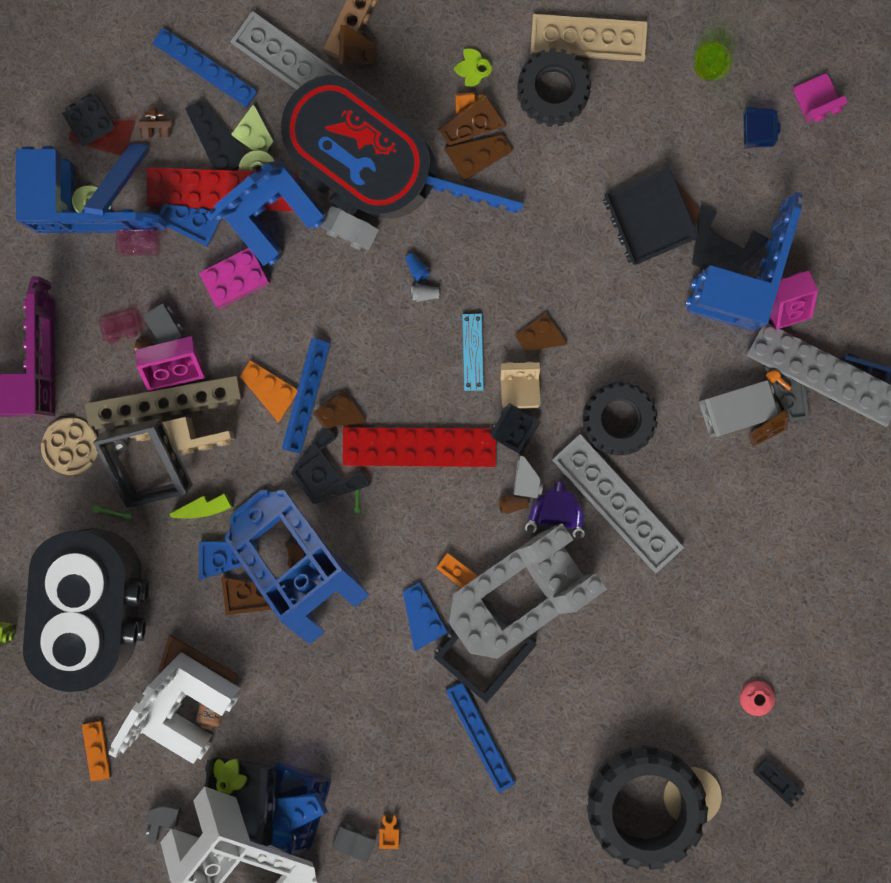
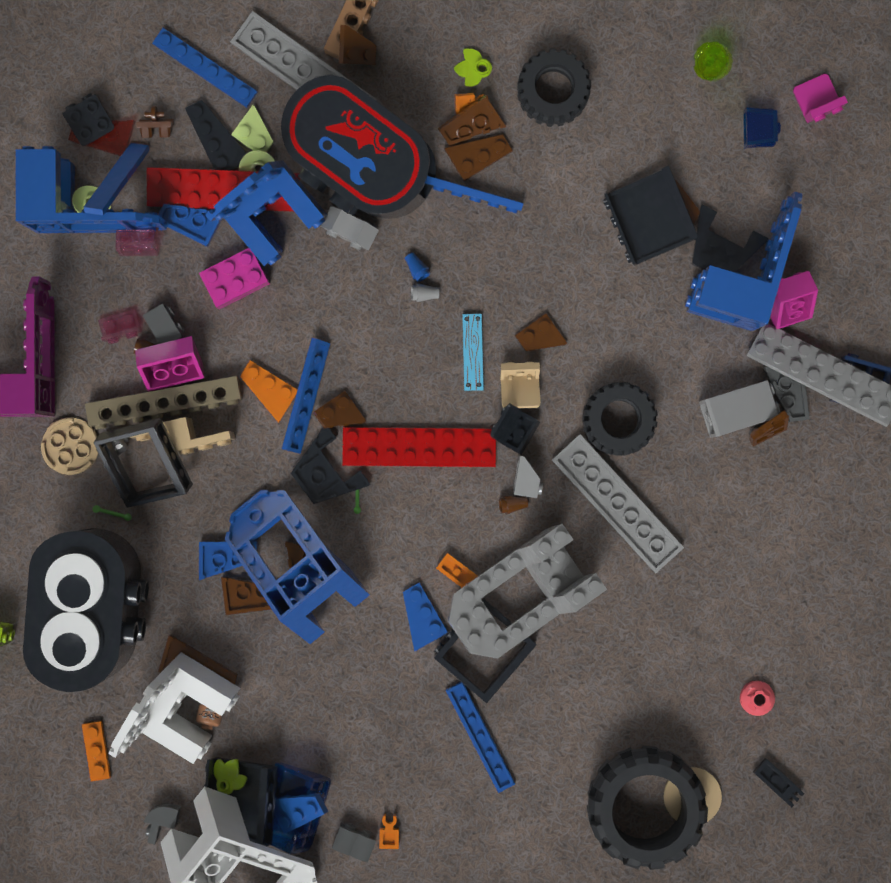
lime slope [170,494,234,519] -> none
dark purple torso [525,482,584,538] -> none
tan plate [530,14,647,62] -> none
orange hand [766,370,792,391] -> none

